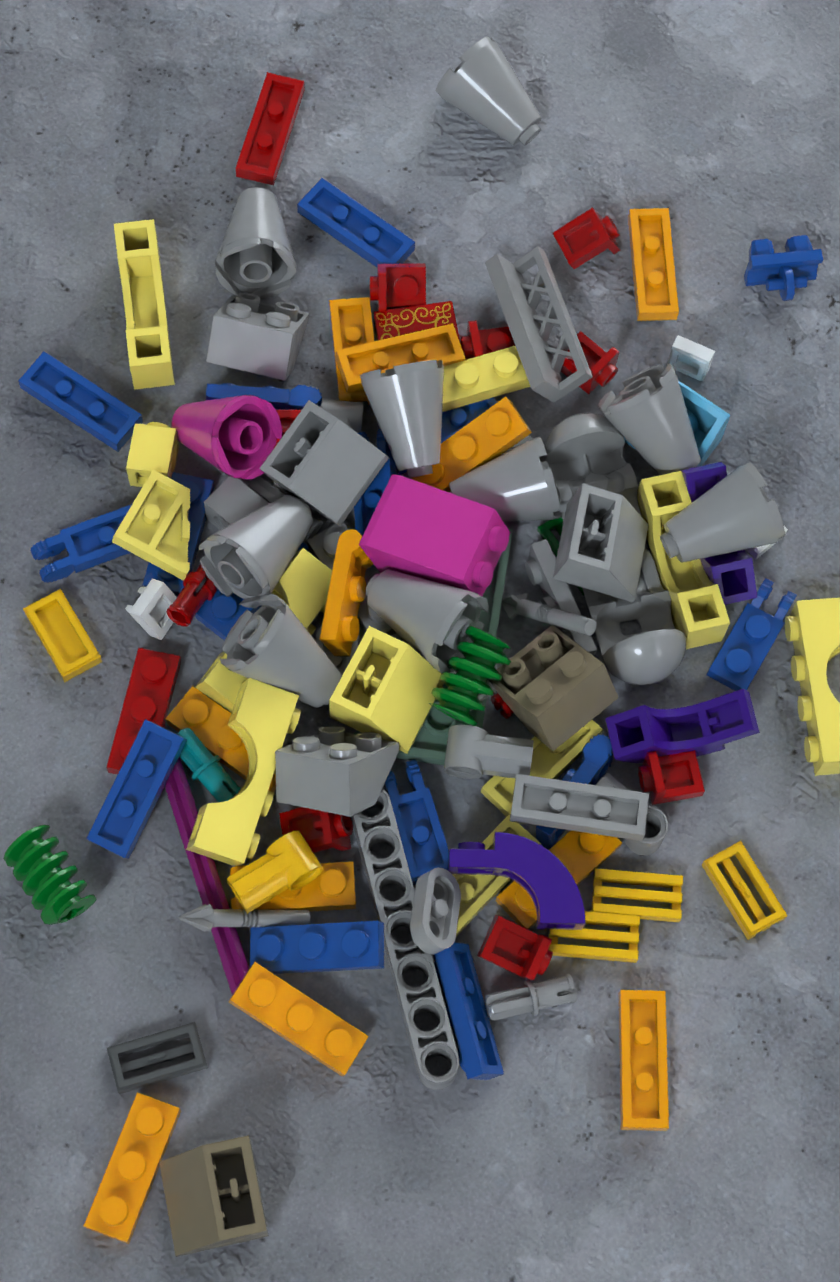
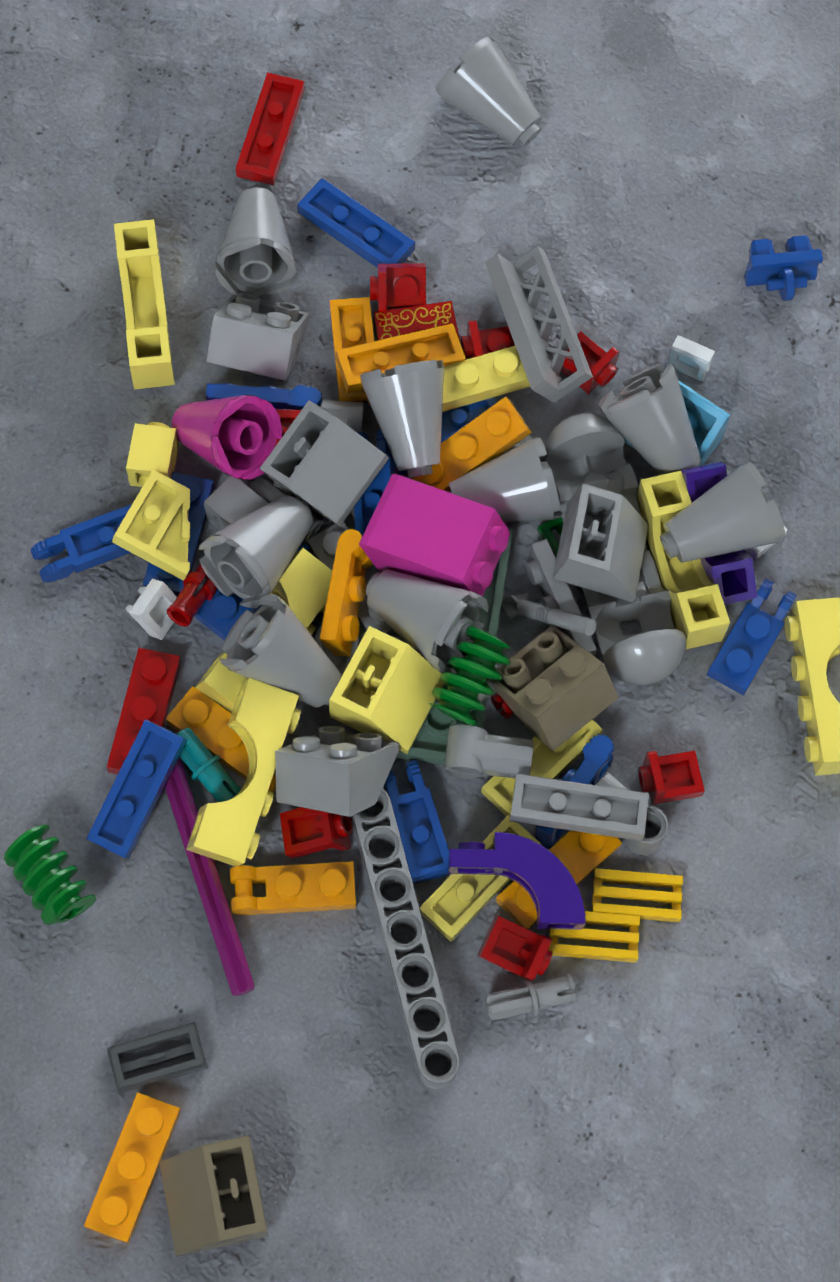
blue plate [18,351,143,452] -> none
yellow tile [23,589,102,682] -> none
light grey piece [178,904,310,932] -> none
yellow piece [227,831,324,914] -> none
light orange plate [228,962,369,1076] -> none
blue plate [250,920,384,974] -> none
light grey plate [410,867,461,954] -> none
blue plate [434,942,504,1080] -> none
red bracket [553,207,621,269] -> none
dark purple arch [605,689,760,763] -> none
light orange plate [618,990,669,1131] -> none
light orange plate [628,208,679,321] -> none
yellow tile [702,841,788,940] -> none

